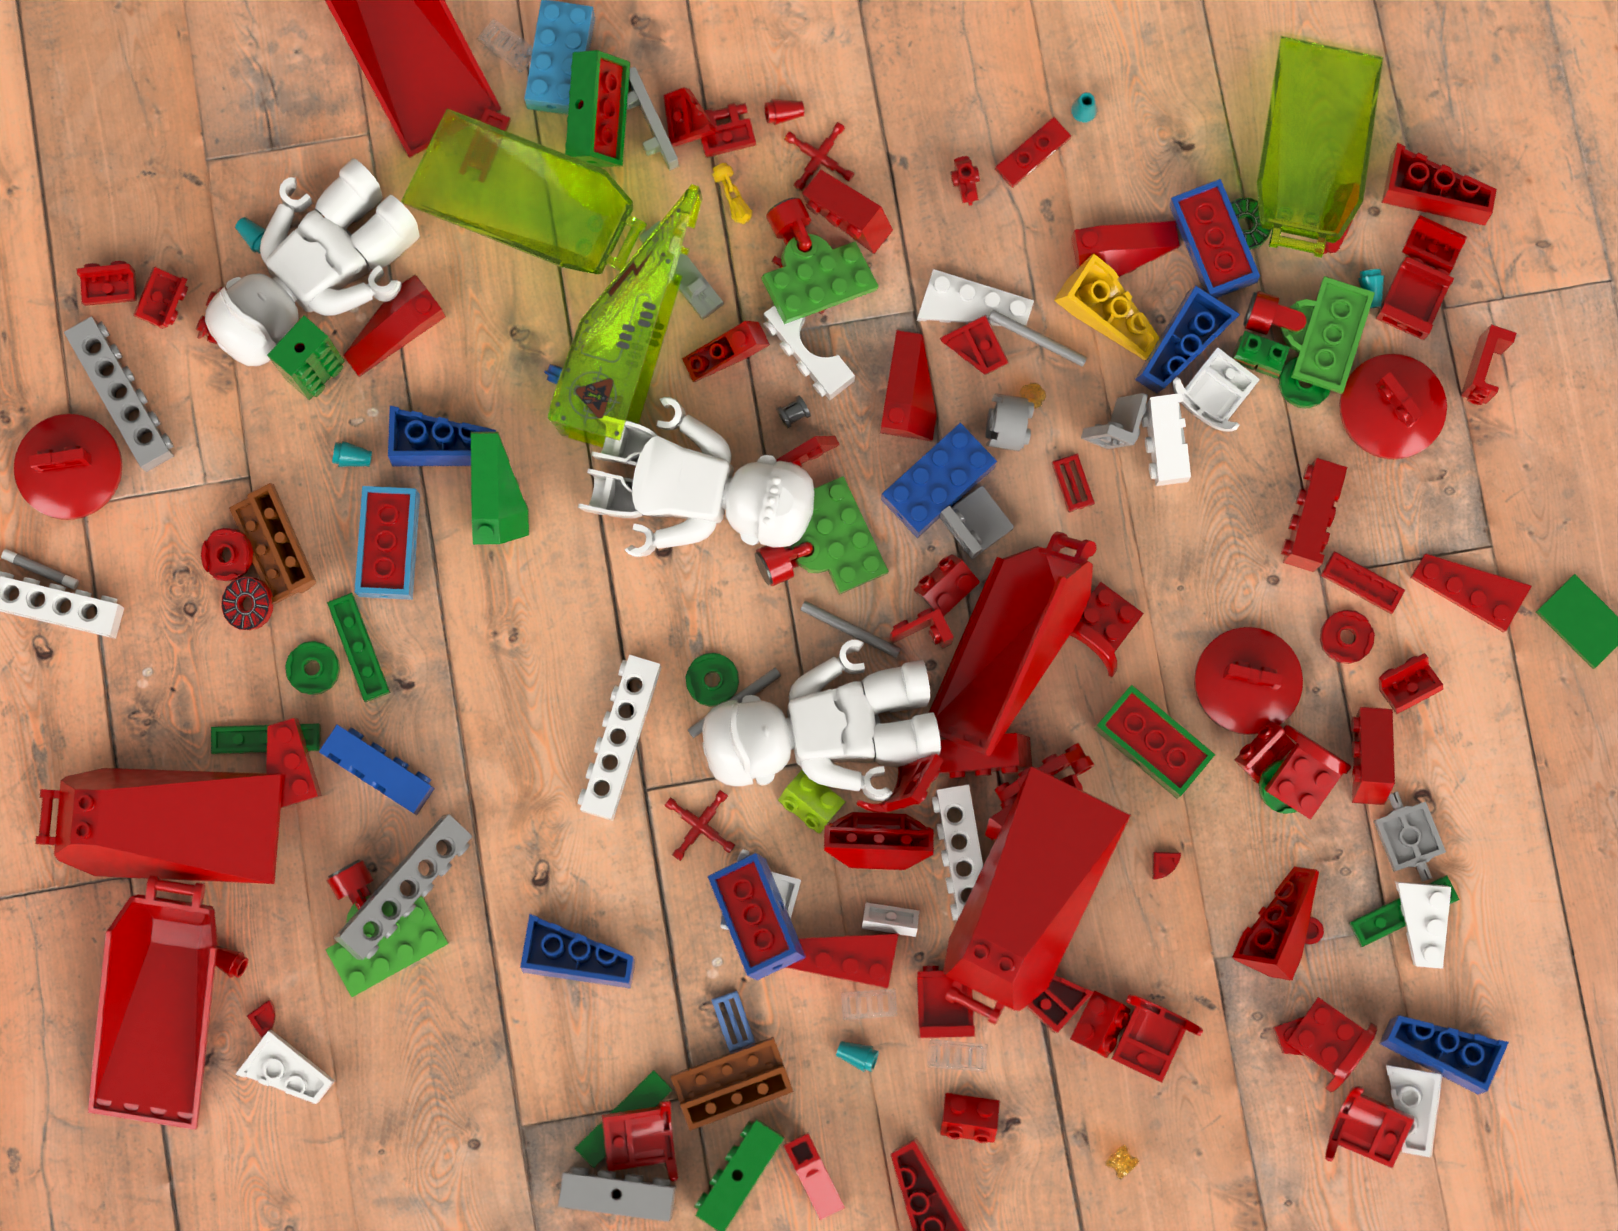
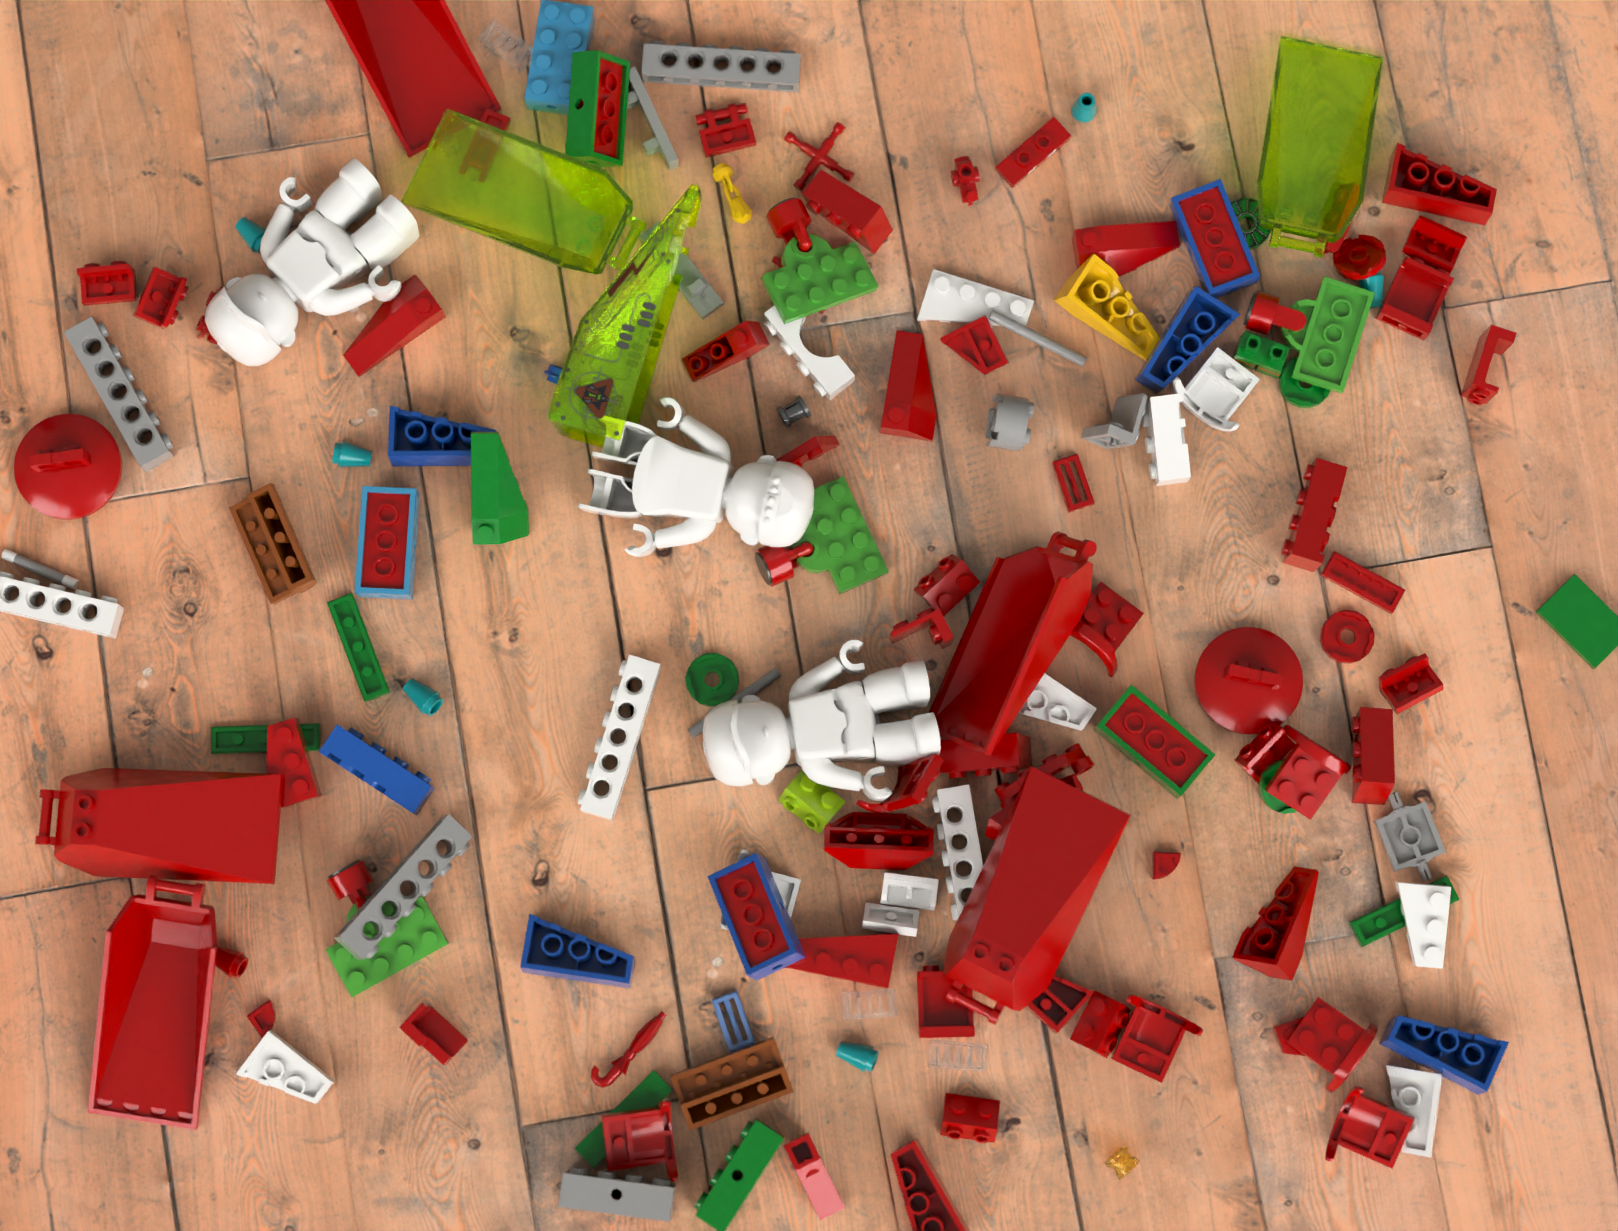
red tile [201,528,253,581] -> none
tile [221,577,274,630] -> none
green brick [267,315,345,400] -> none
green tile [285,641,340,695] -> none
red wing [663,87,716,147] -> none
red piece [665,790,735,861] -> none
red cone [764,99,804,125] -> none
light grey bar [800,601,901,658] -> none
blue brick [881,423,997,538] -> none
light grey bracket [940,486,1014,559] -> none
clear yellow plate [1020,383,1046,409] -> none
red tile [1305,917,1324,945] -> none
red bracket [1339,354,1447,459] -> none
red wing [1410,554,1532,633] -> none
none -> red panel [399,1003,468,1065]
none -> teal cone [403,678,443,716]
none -> red piece [590,1011,667,1088]
none -> light grey brick [641,41,801,93]
none -> white hinge [880,872,939,911]
none -> white wing [1019,674,1097,731]
none -> red tile [1333,235,1386,280]

